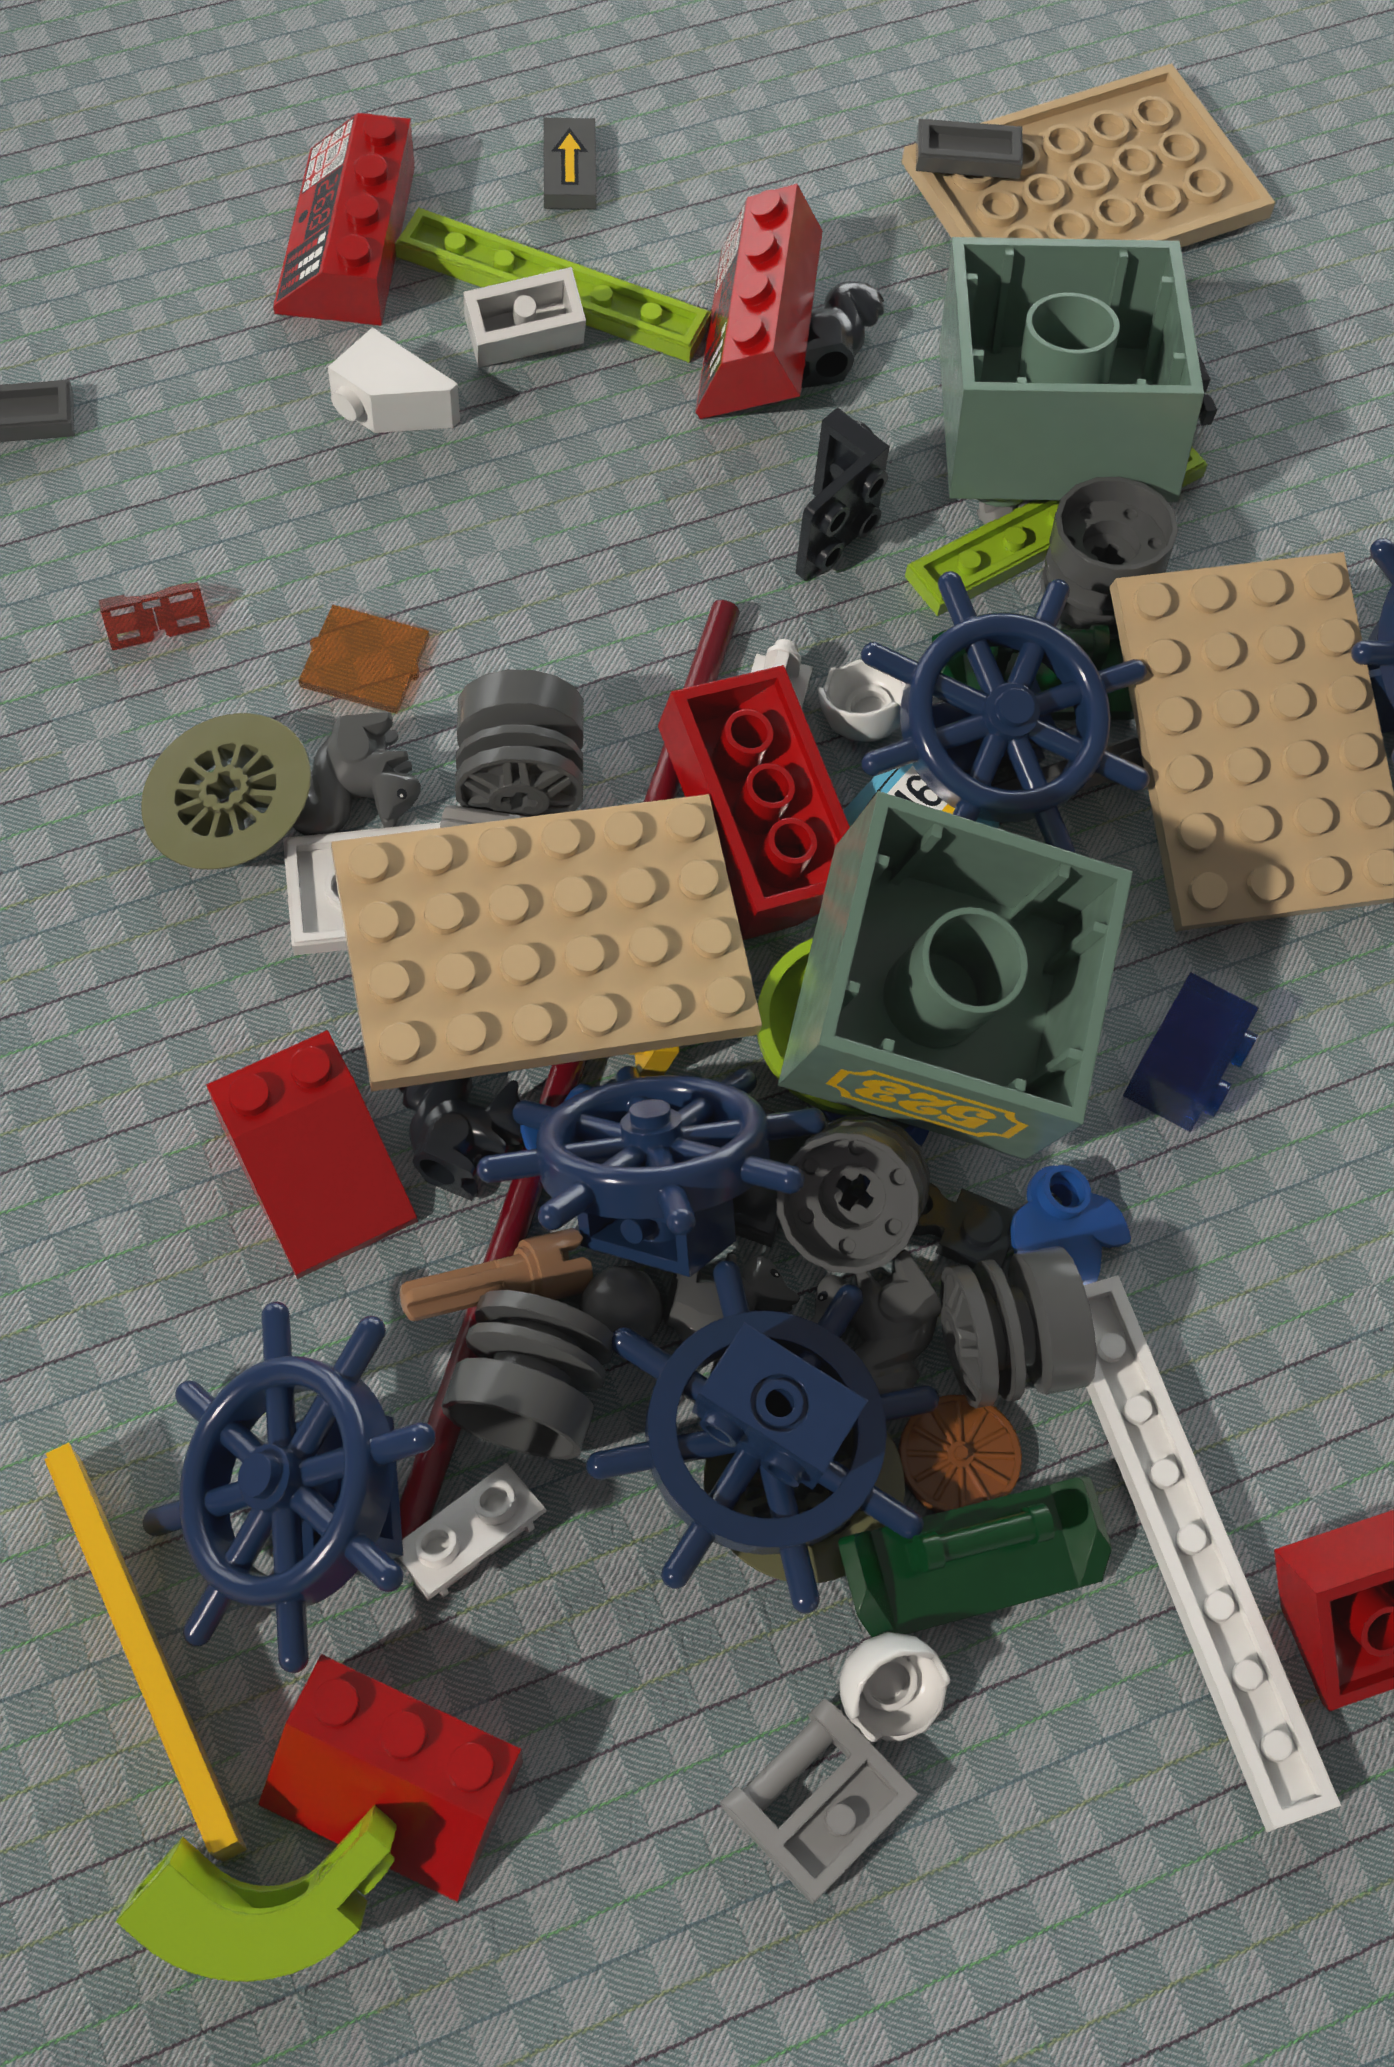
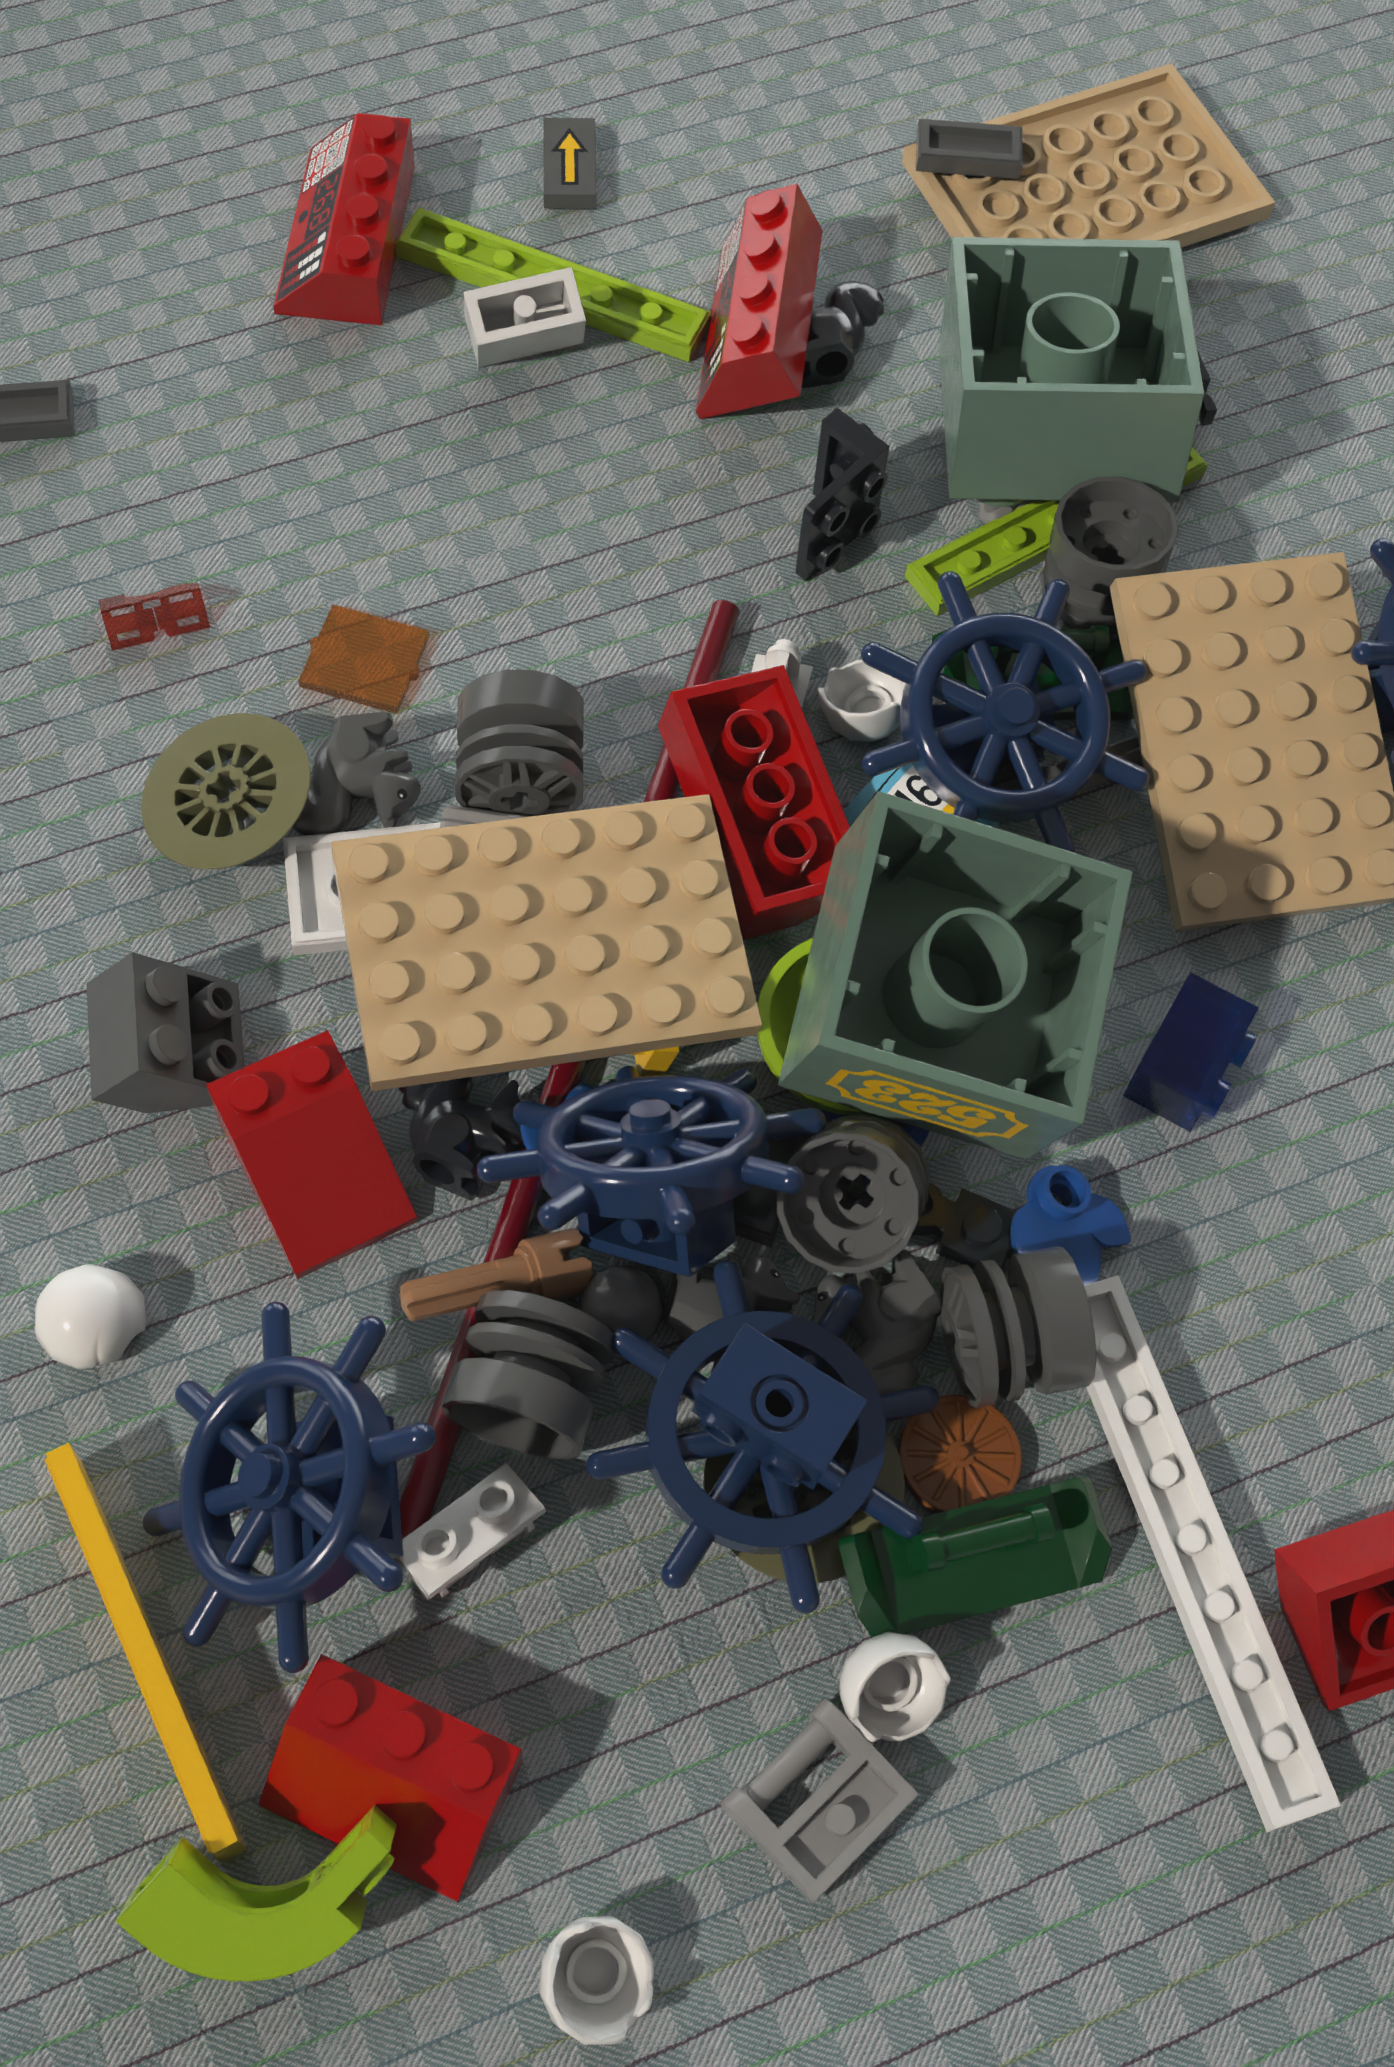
white slope [328,327,460,433] -> none
none -> white hair [35,1264,147,1369]
none -> dark grey slope [87,952,244,1113]
none -> white hair [539,1916,654,2045]

